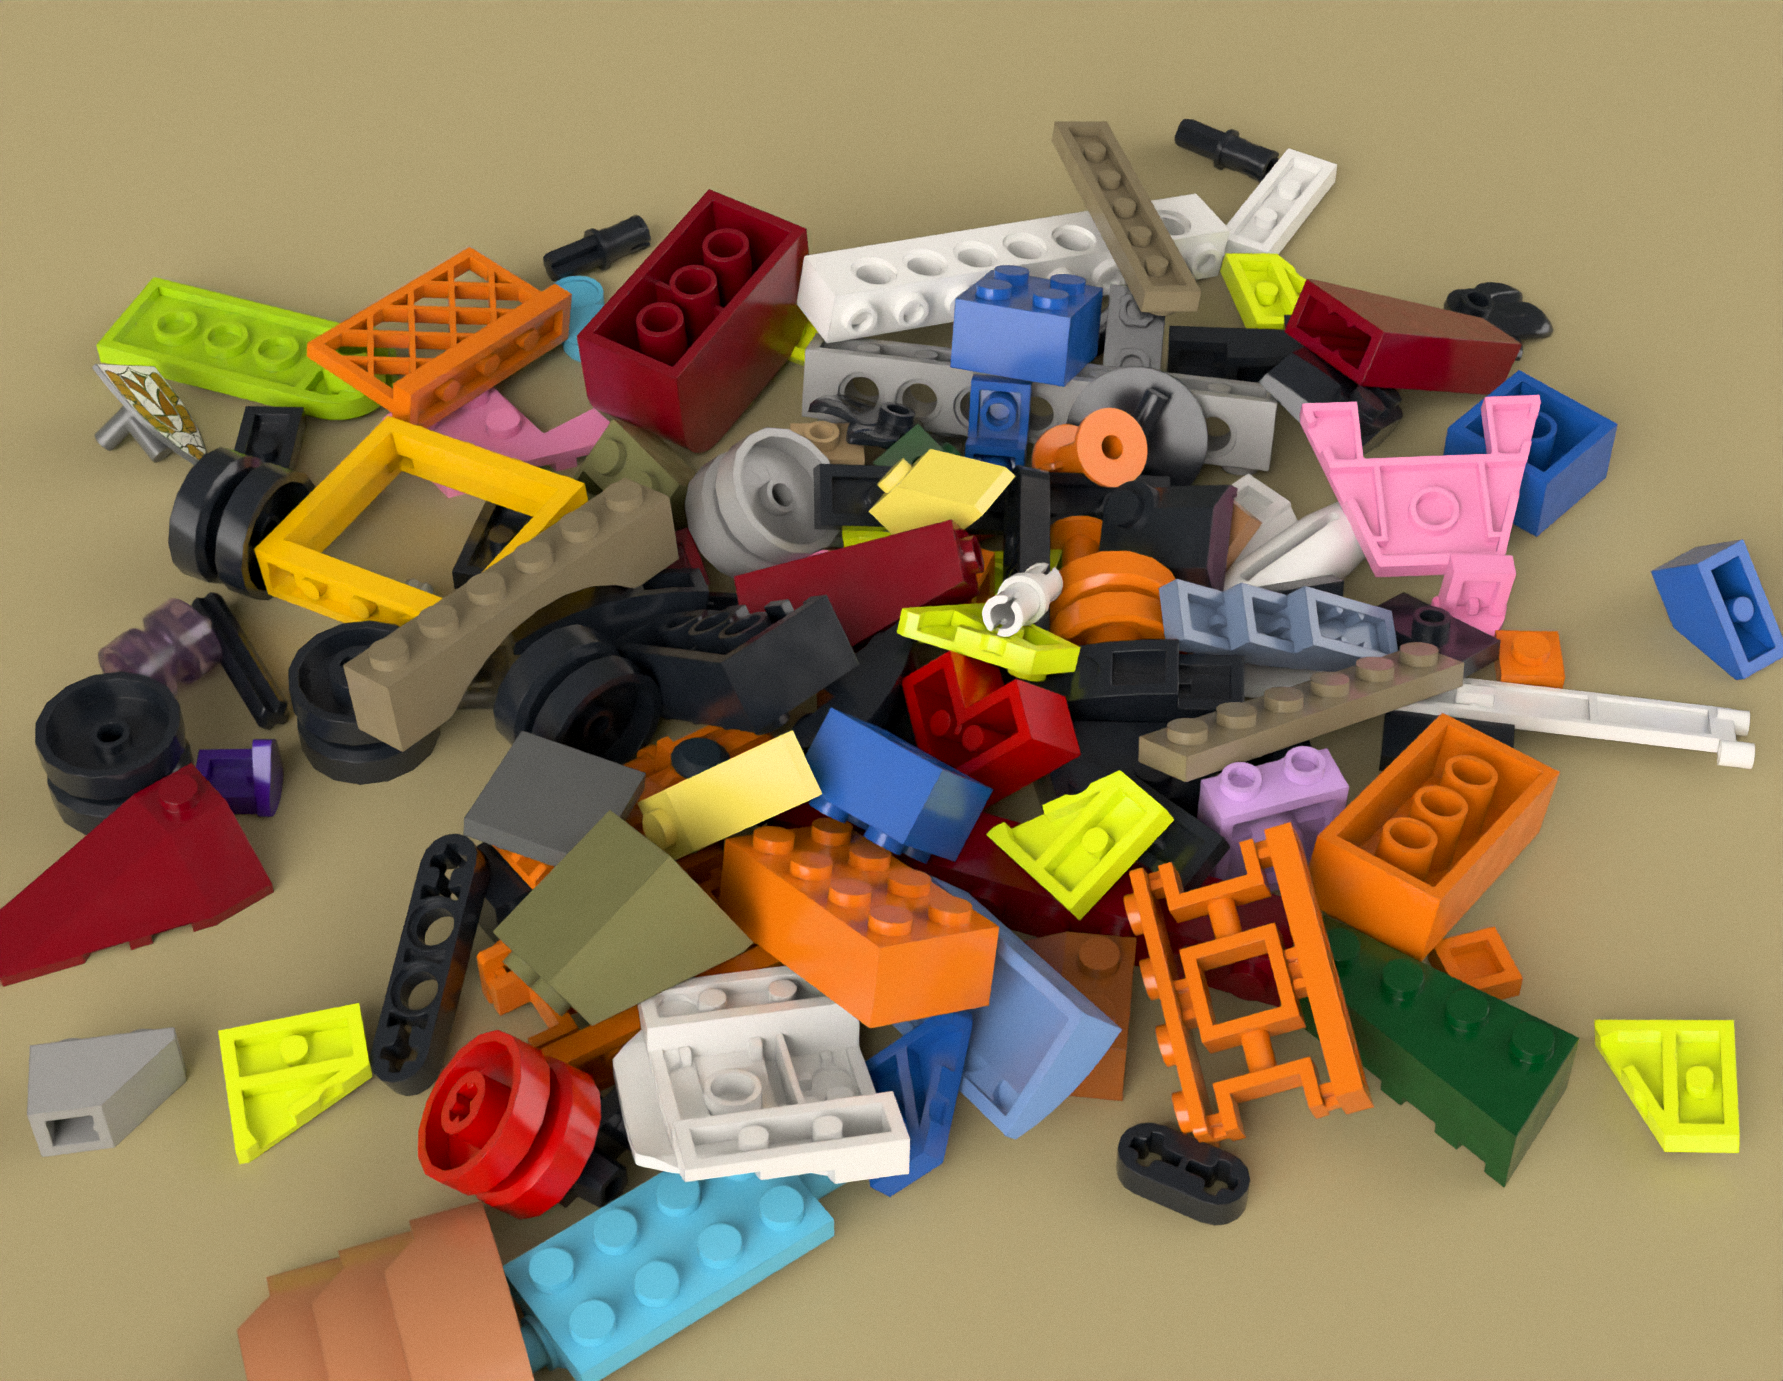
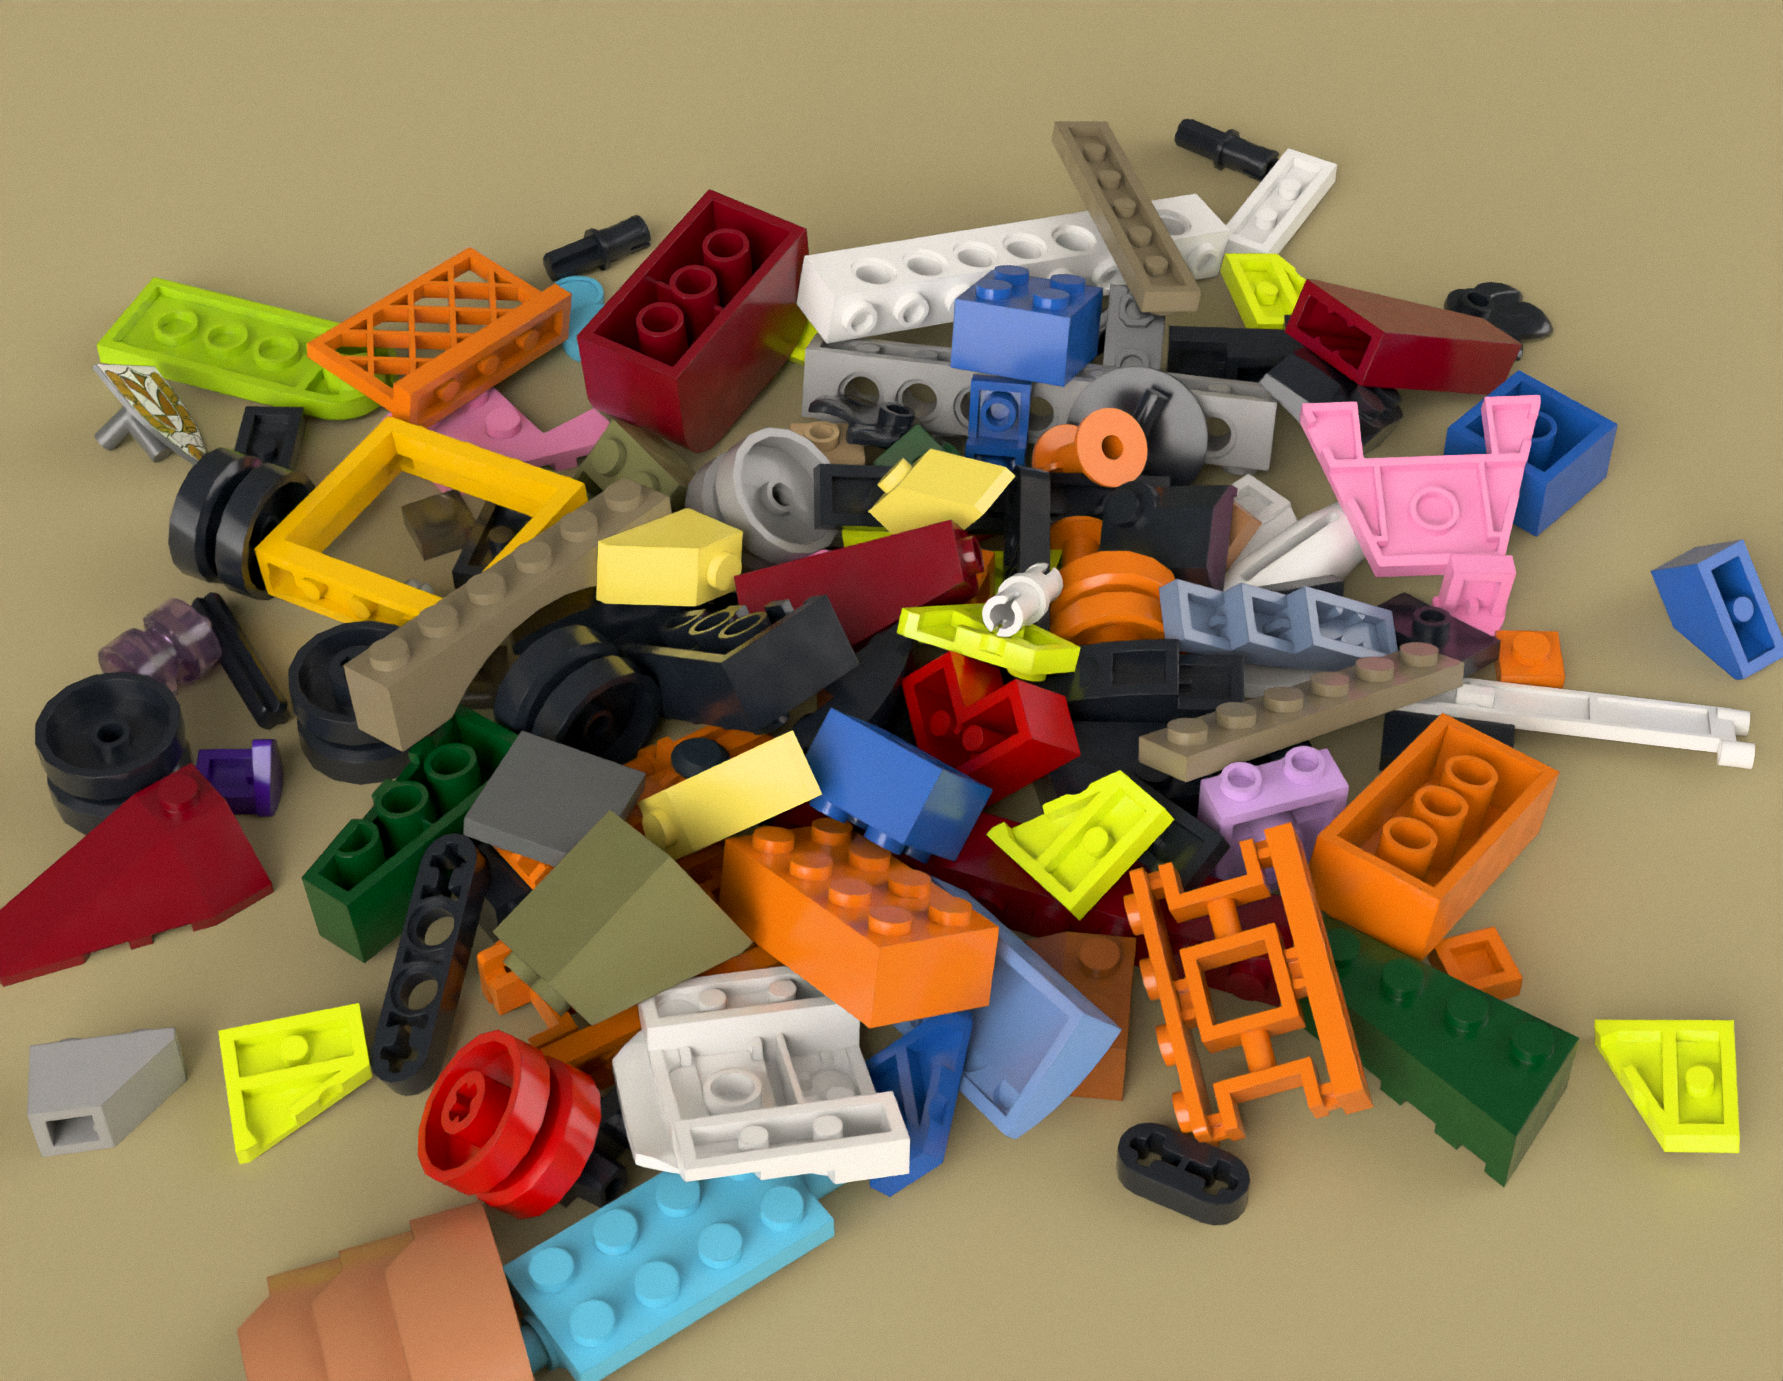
none -> dark green wedge [301,703,519,963]
none -> clear smoke plate [401,489,476,561]
none -> light yellow slope [596,508,743,607]

